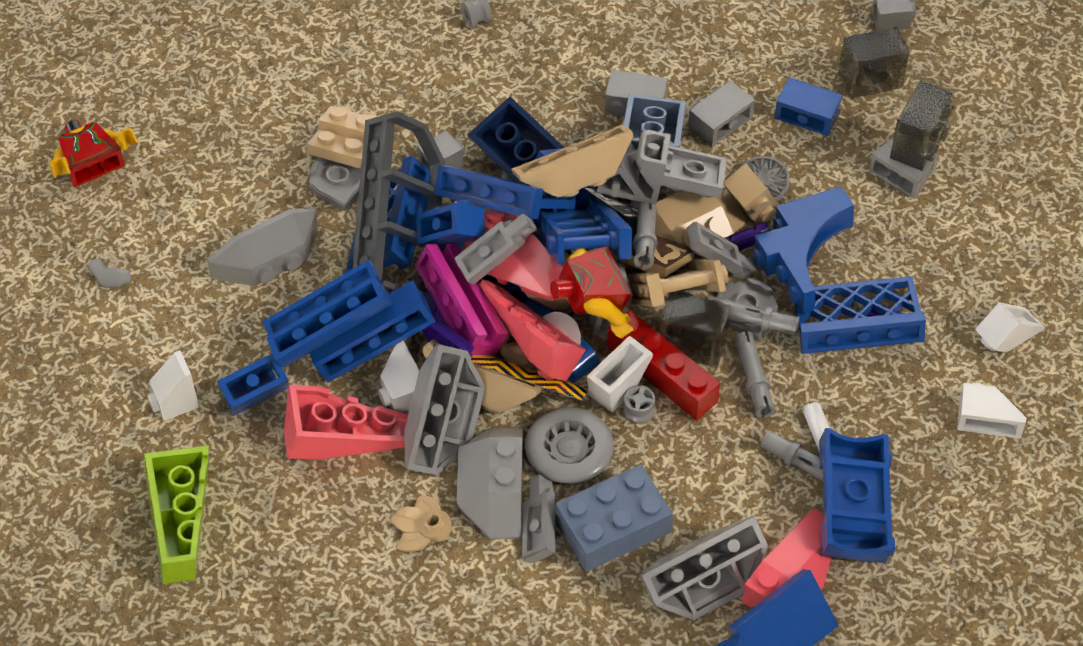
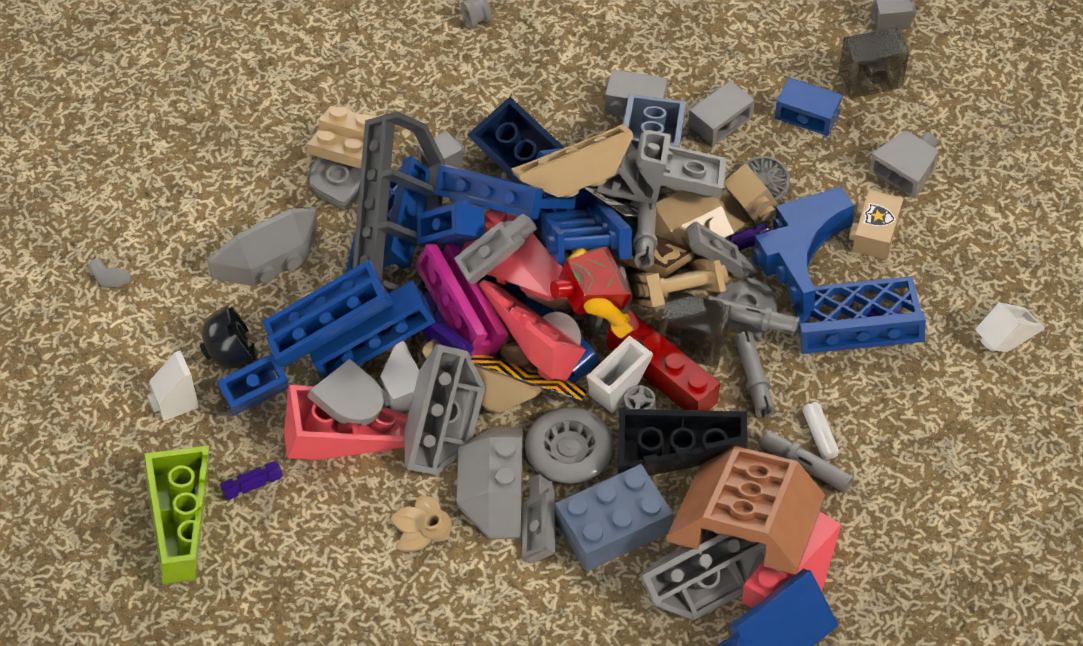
red torso [49,120,138,187] -> none
blue piece [819,428,895,563] -> none
clear smoke brick [890,80,955,171] -> none
white slope [957,383,1026,438] -> none
none -> black cylinder [200,305,258,368]
none -> dark purple axle [220,461,283,500]
none -> light grey tile [307,359,384,426]
none -> black wedge [618,409,748,476]
none -> nougat slope [666,446,825,574]
none -> tan brick [849,190,904,260]

